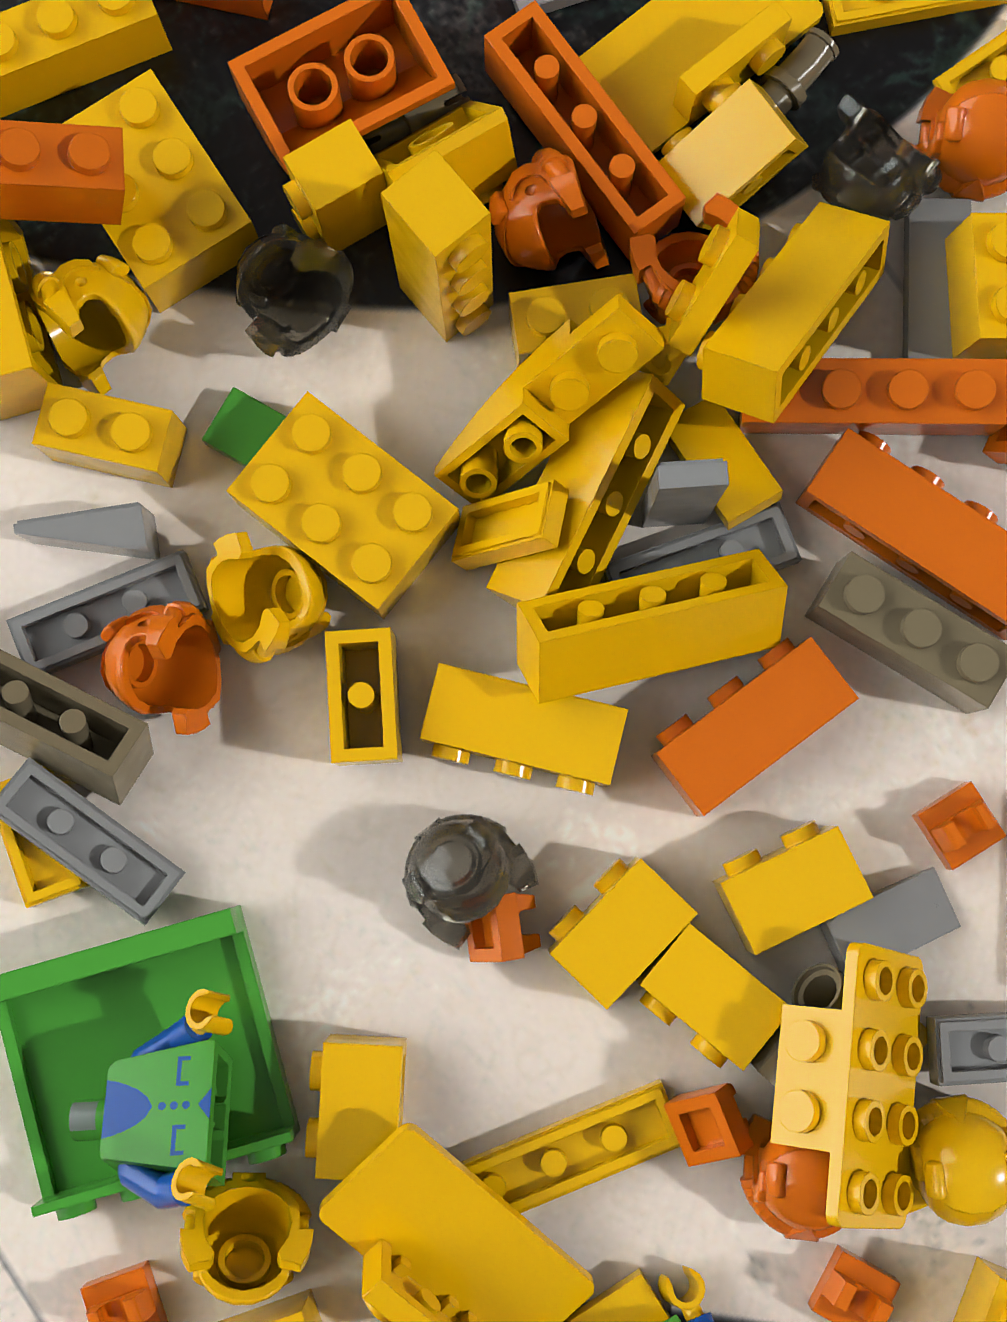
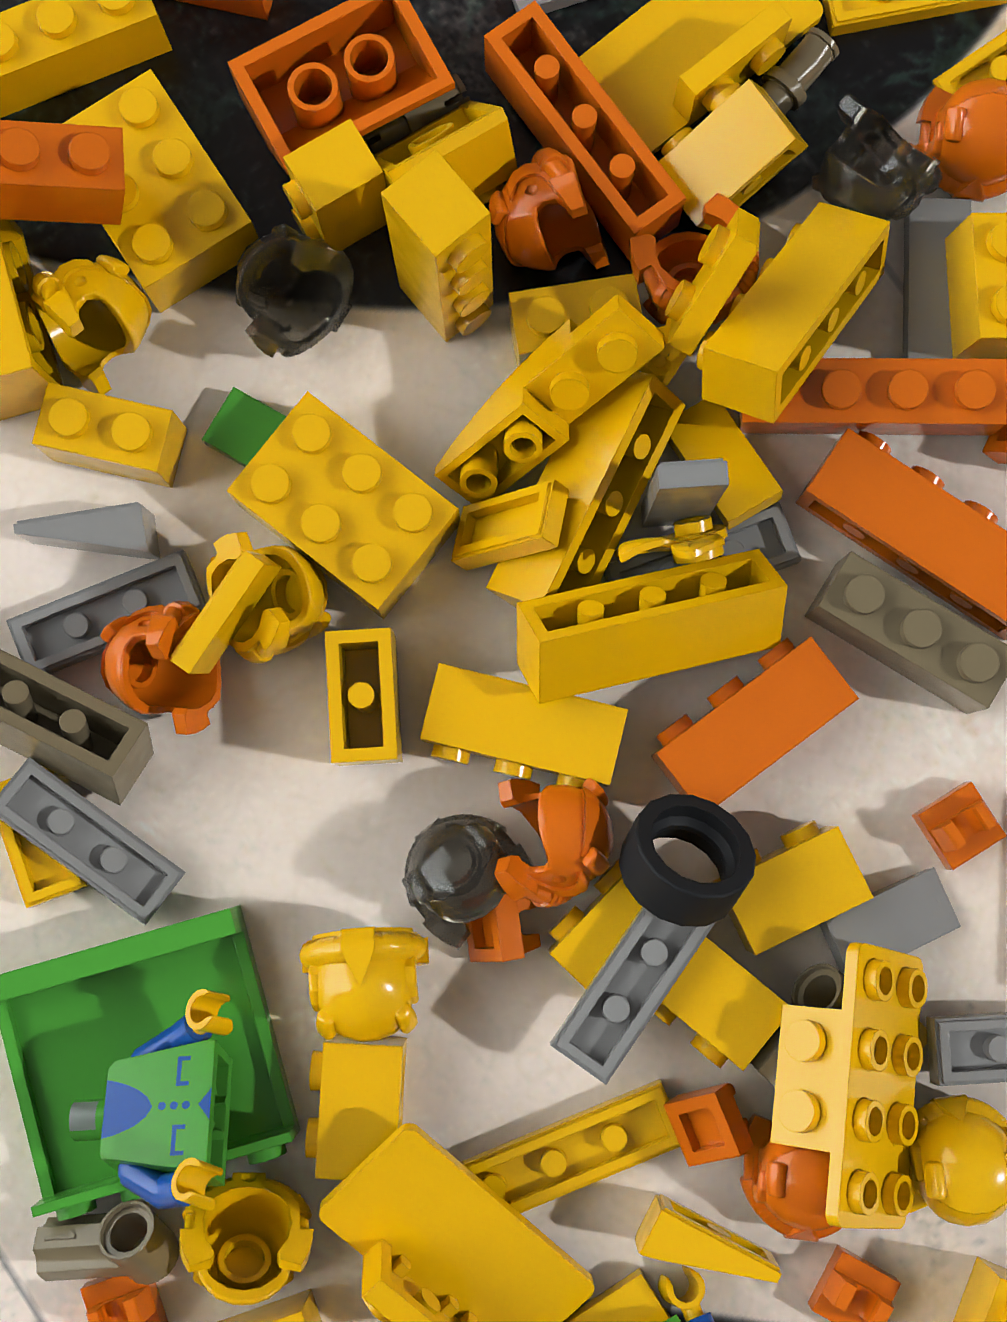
none -> dark tan piece [33,1200,180,1285]
none -> yellow tile [170,550,282,674]
none -> yellow helmet [299,927,429,1042]
none -> orange helmet [494,778,614,908]
none -> light grey tile [550,907,716,1085]
none -> yellow plate [615,515,728,564]
none -> black tyre [619,794,756,927]
none -> yellow slope [635,1193,782,1283]

